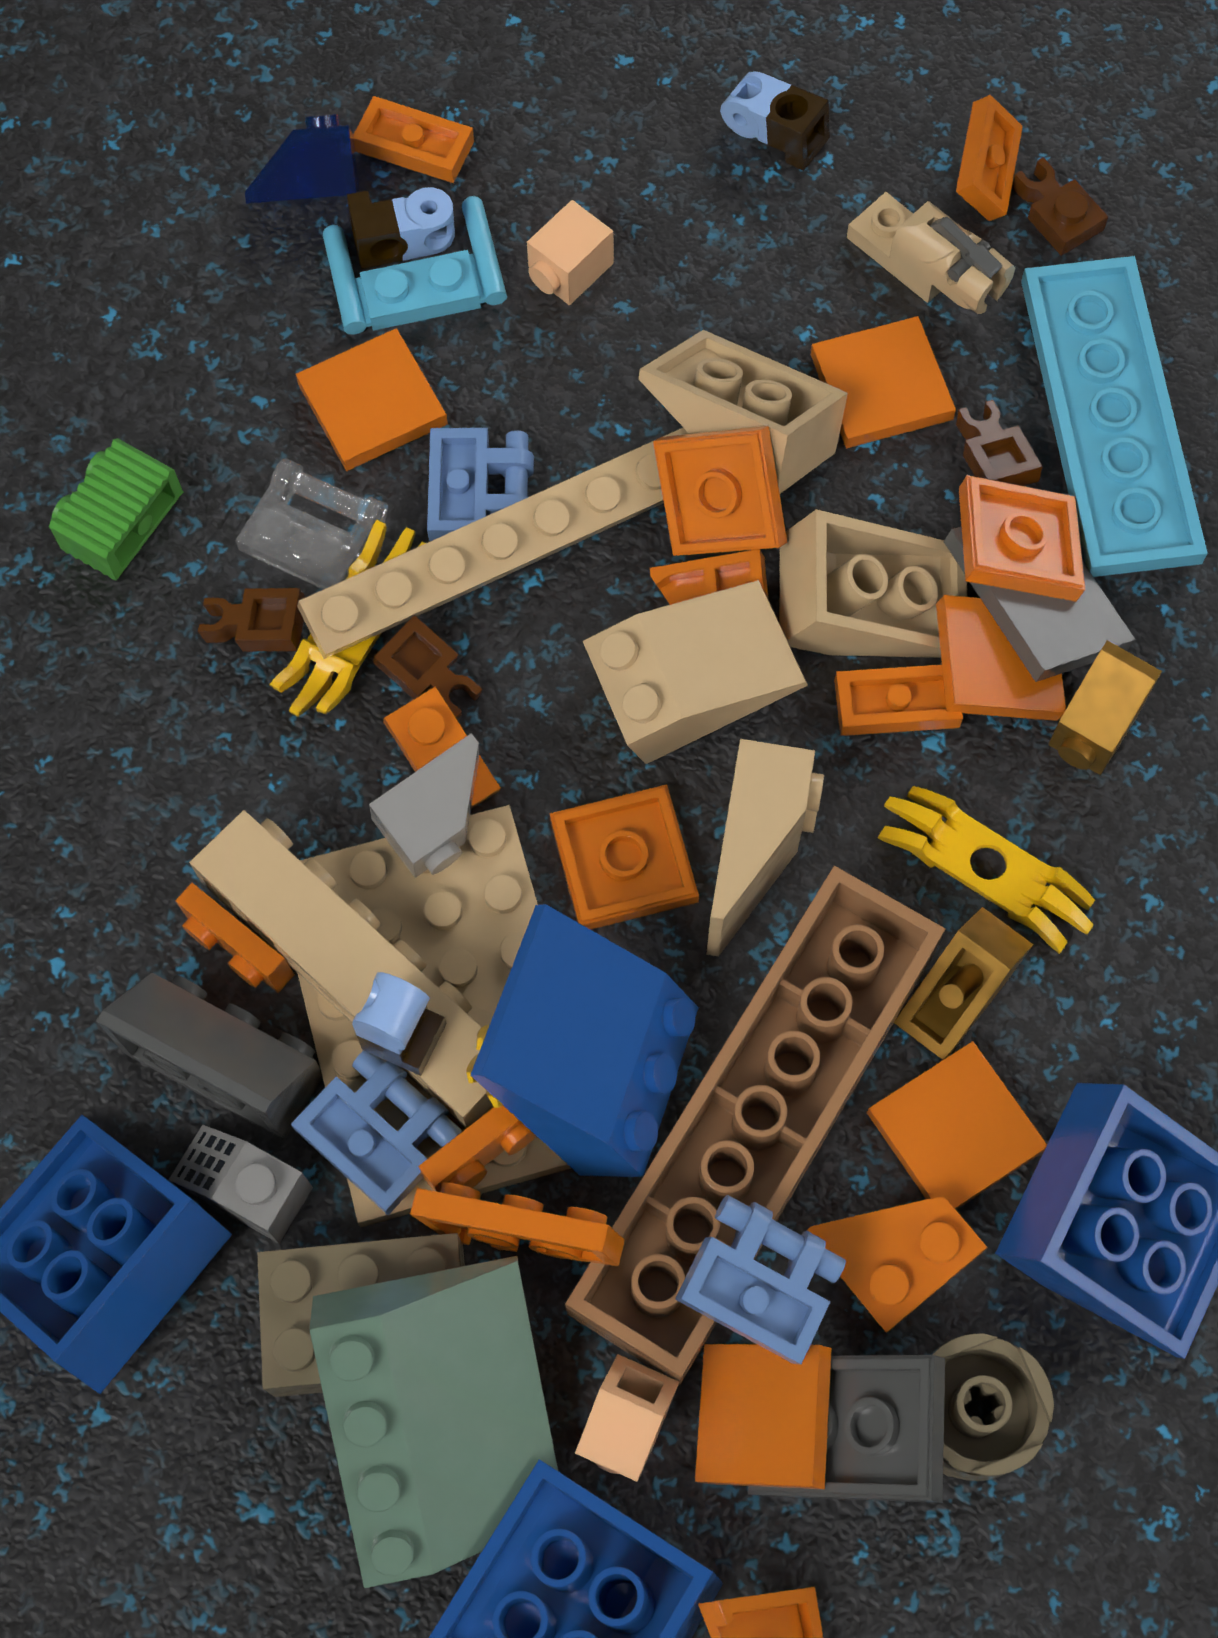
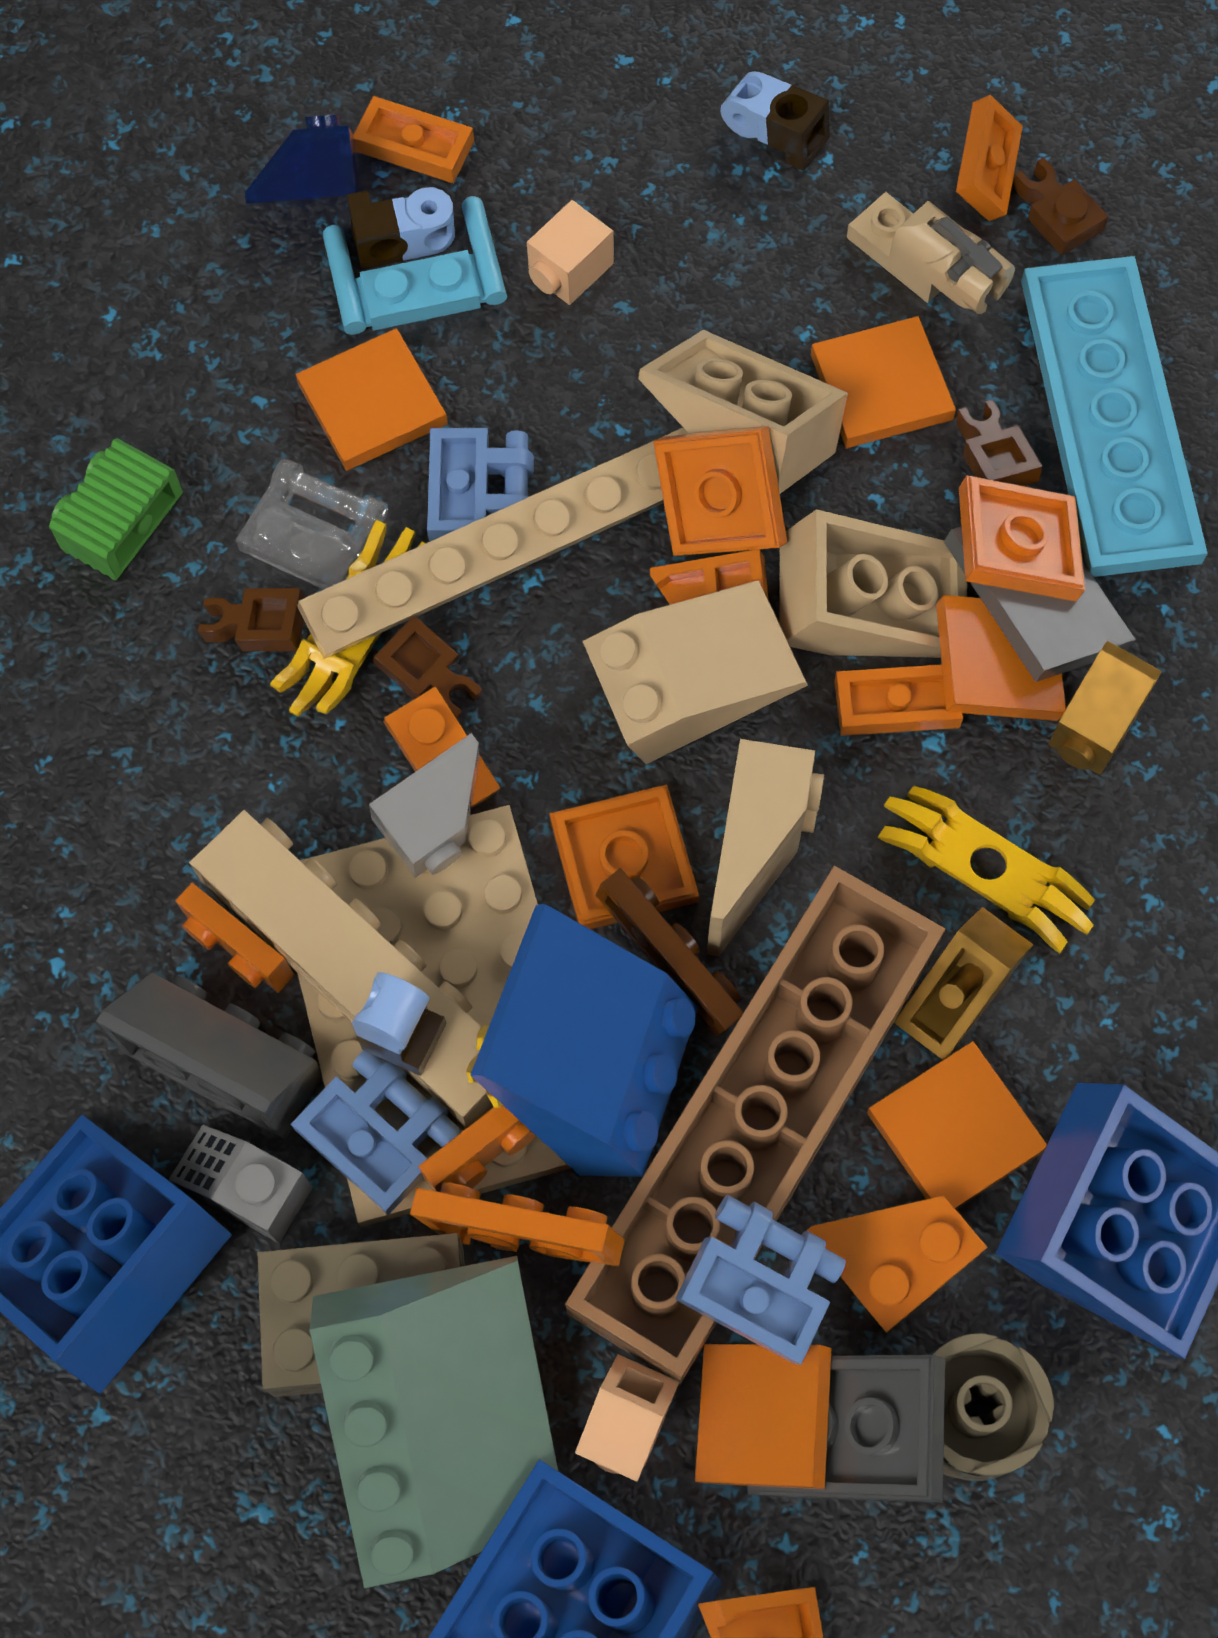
none -> reddish brown plate [595,868,744,1037]

